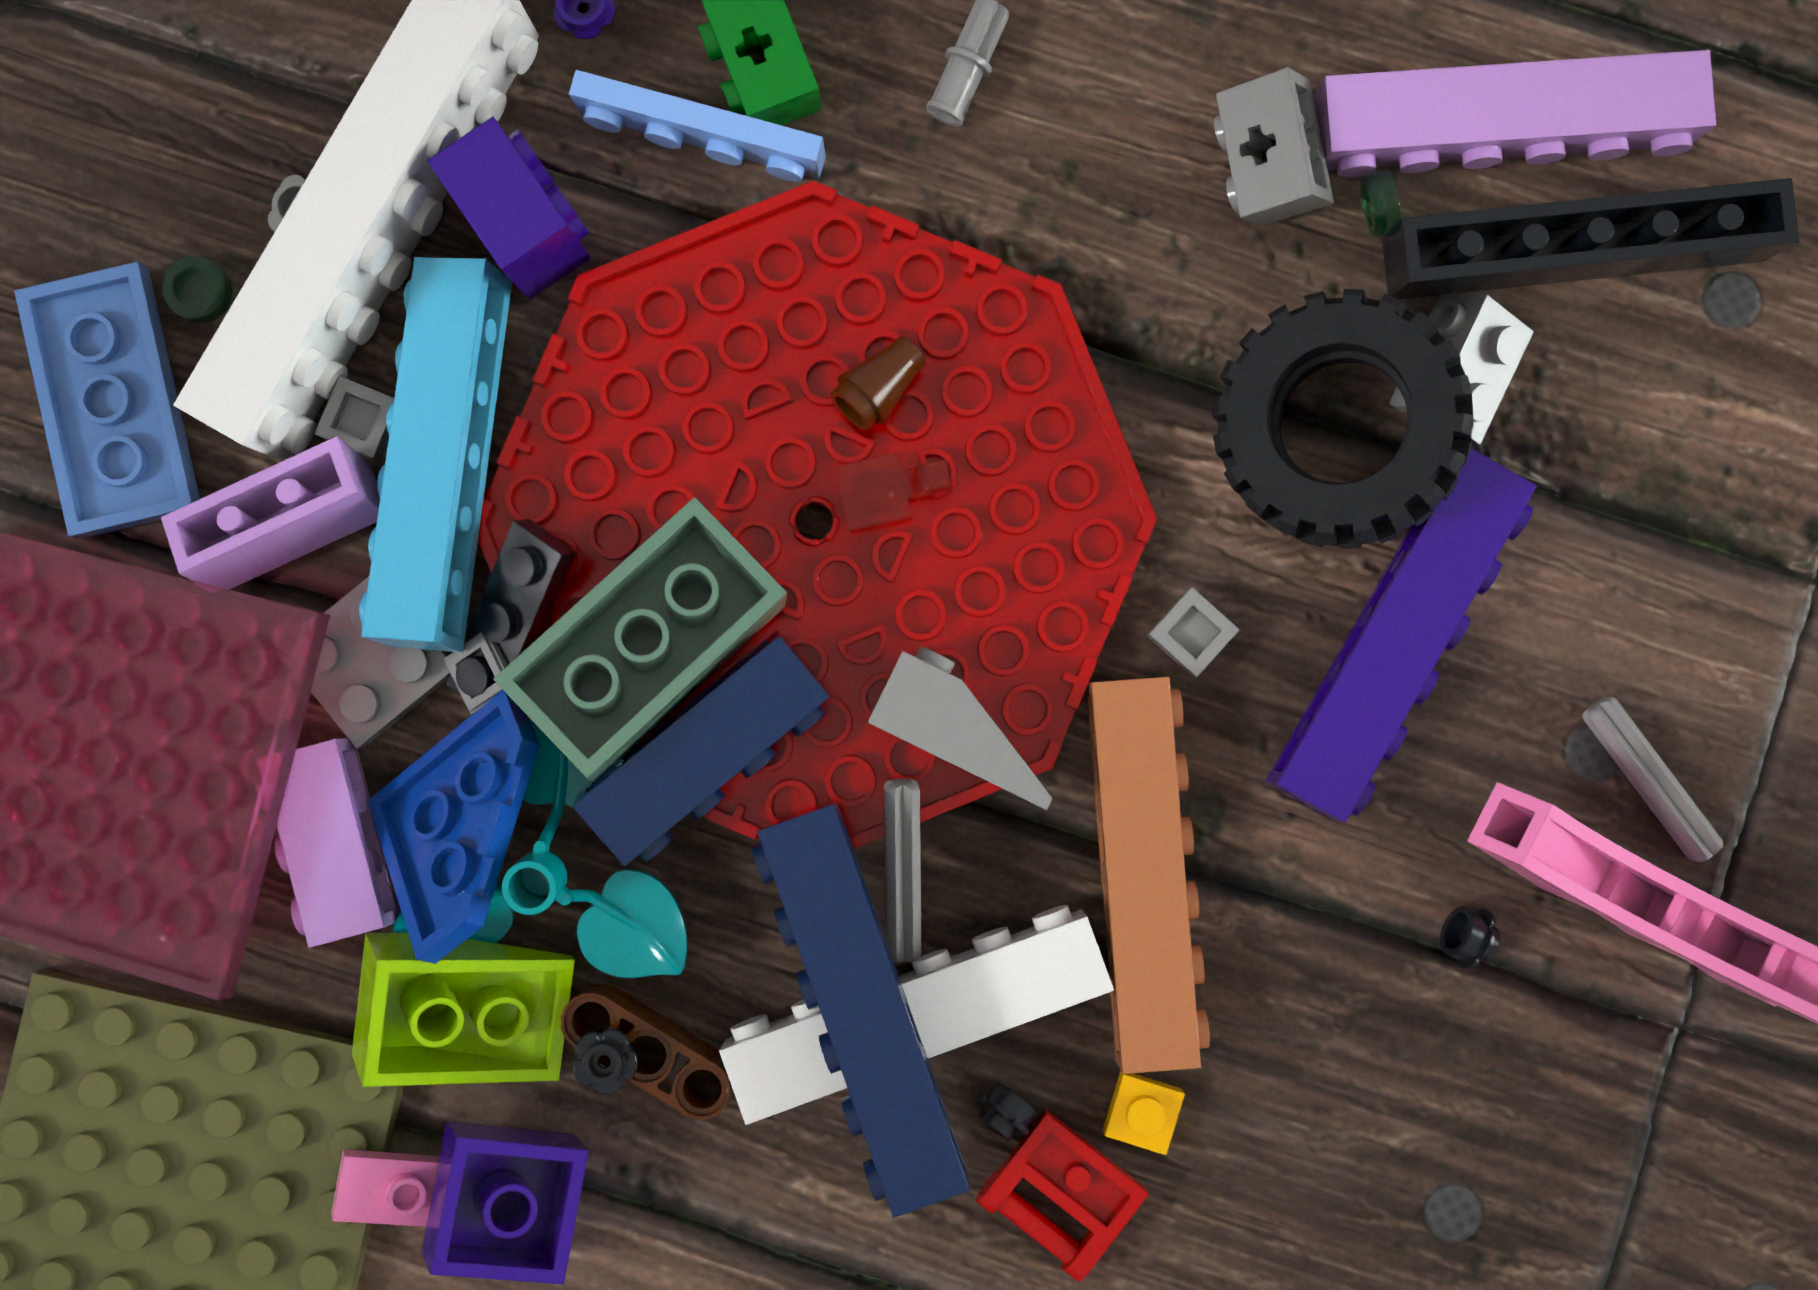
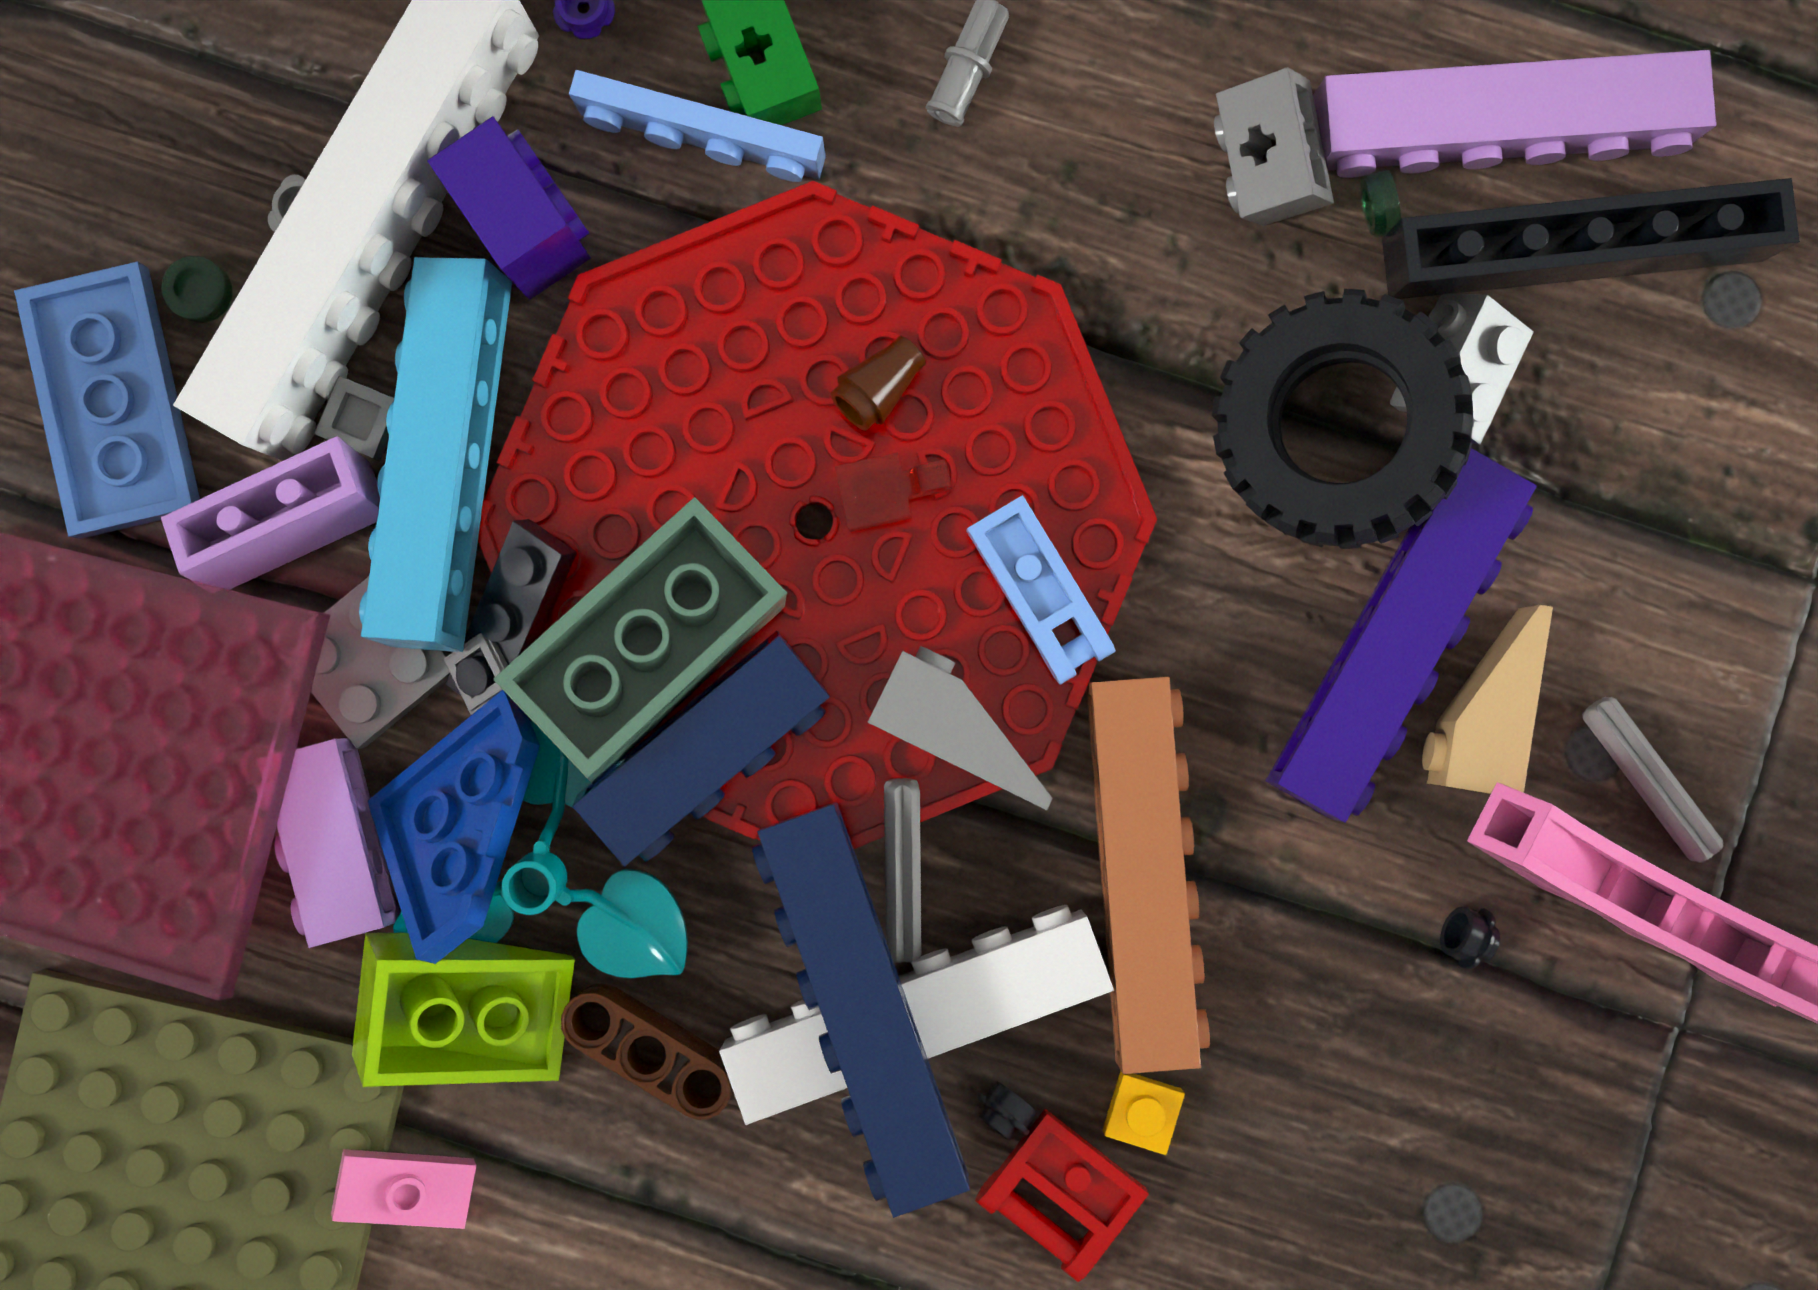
dark purple brick [421,1121,589,1284] -> none
black plate [572,1028,638,1094] -> none
light grey plate [1146,587,1239,678] -> none
none -> light blue plate [966,495,1116,685]
none -> tan slope [1422,605,1553,794]

